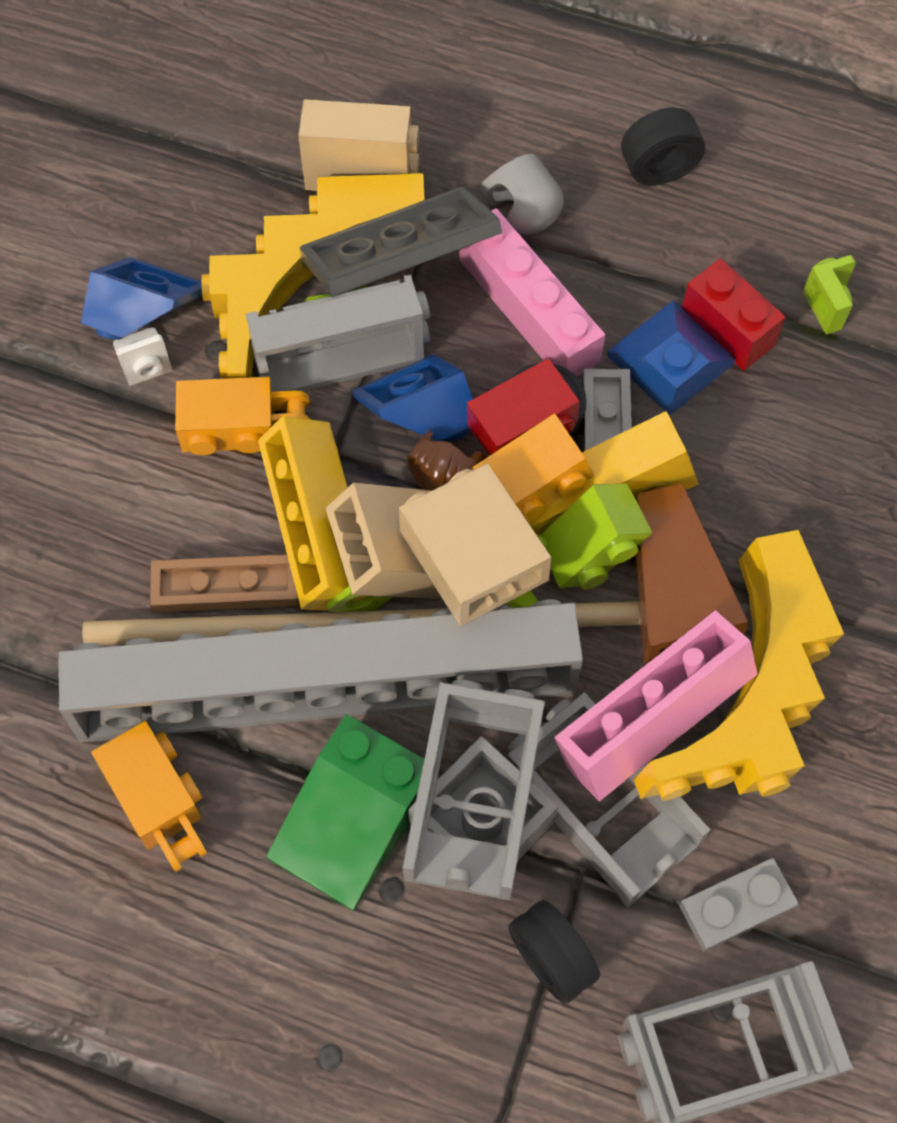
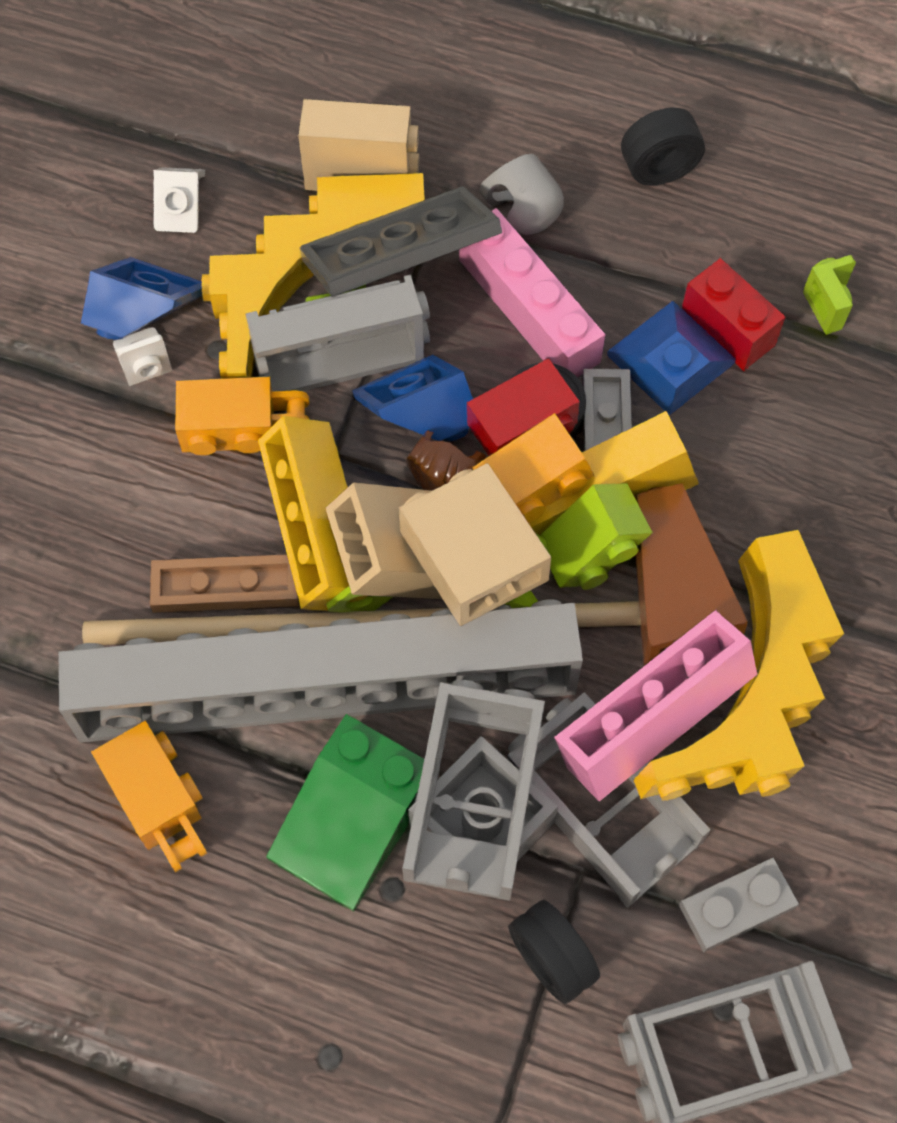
none -> white bracket [154,167,205,233]

